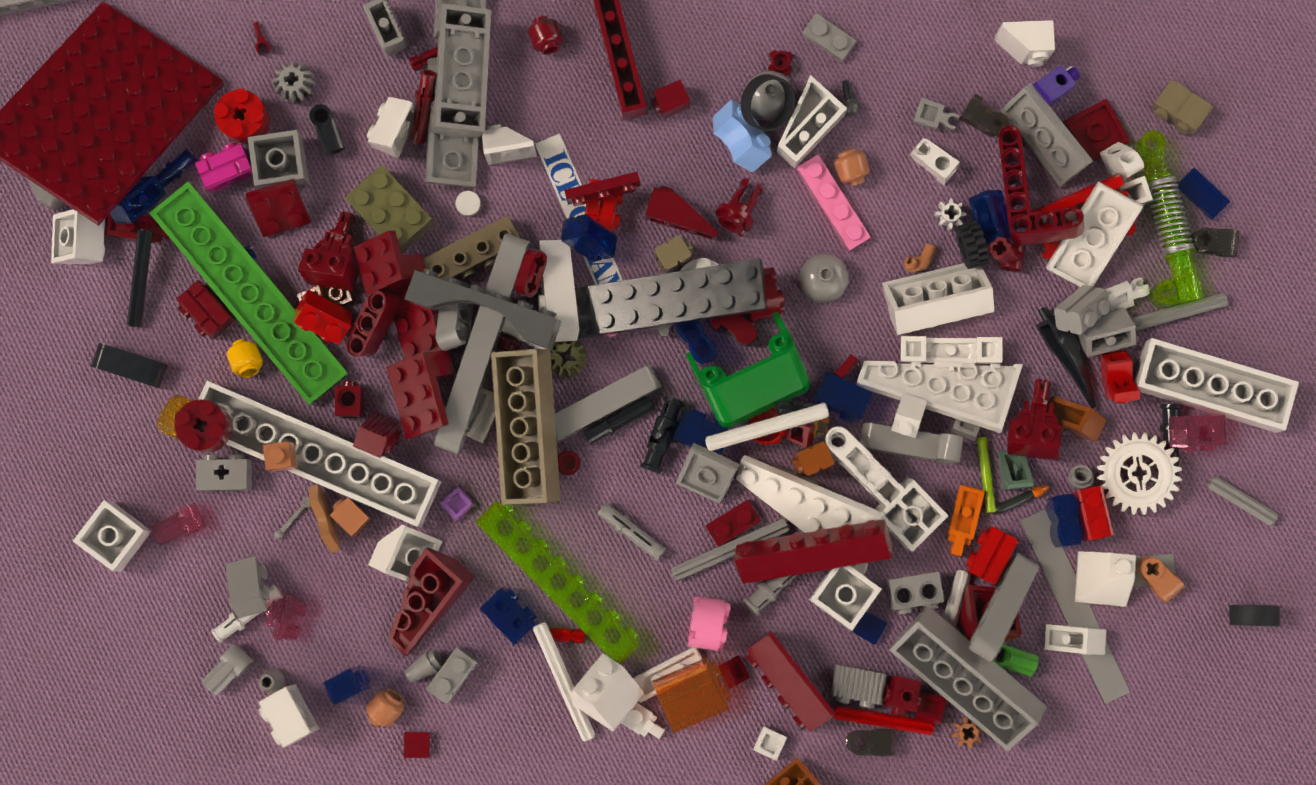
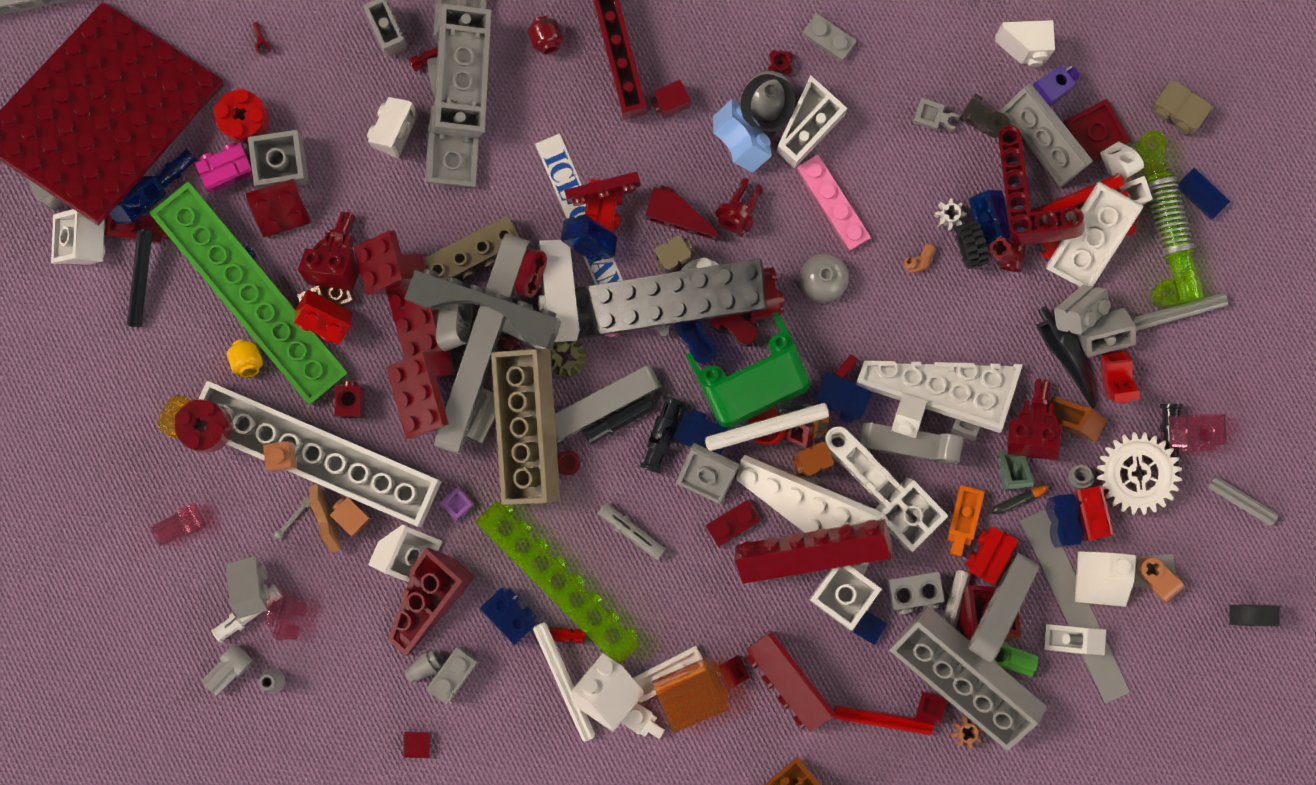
white brick [73,500,152,572] -> none
black beam [90,343,167,388] -> none
dark red brick [176,280,236,339] -> none
light grey brick [196,455,252,492] -> none
white brick [259,684,320,748] -> none
light grey gear [272,60,315,104] -> none
black piece [309,104,345,156] -> none
clear blue brick [323,666,371,706] -> none
olive brick [345,165,435,254] -> none
dark red beam [346,290,400,357] -> none
dark red brick [353,411,403,458] -> none
nougat head [366,689,404,727] -> none
dark red pin [410,70,437,144] -> none
white tile [456,191,481,217] -> none
white slope [482,125,537,165] -> none
light grey axle [671,519,789,581] -> none
bright pink brick [688,596,730,651] -> none
light grey pin [742,575,797,617] -> none
white plate [753,726,787,761] -> none
light grey brick [829,664,887,709] -> none
nougat head [834,147,870,186] -> none
piece [842,80,861,117] -> none
clear smoke piece [845,729,896,756] -> none
white slope [882,263,995,335] -> none
dark red brick [883,676,921,716] -> none
white slope [901,336,1002,364] -> none
white leg [910,138,960,185] -> none
lime bar [977,437,996,513] -> none
white plate [1106,277,1150,312] -> none
white brick [1134,338,1299,433] -> none
clear smoke piece [1188,227,1239,257] -> none

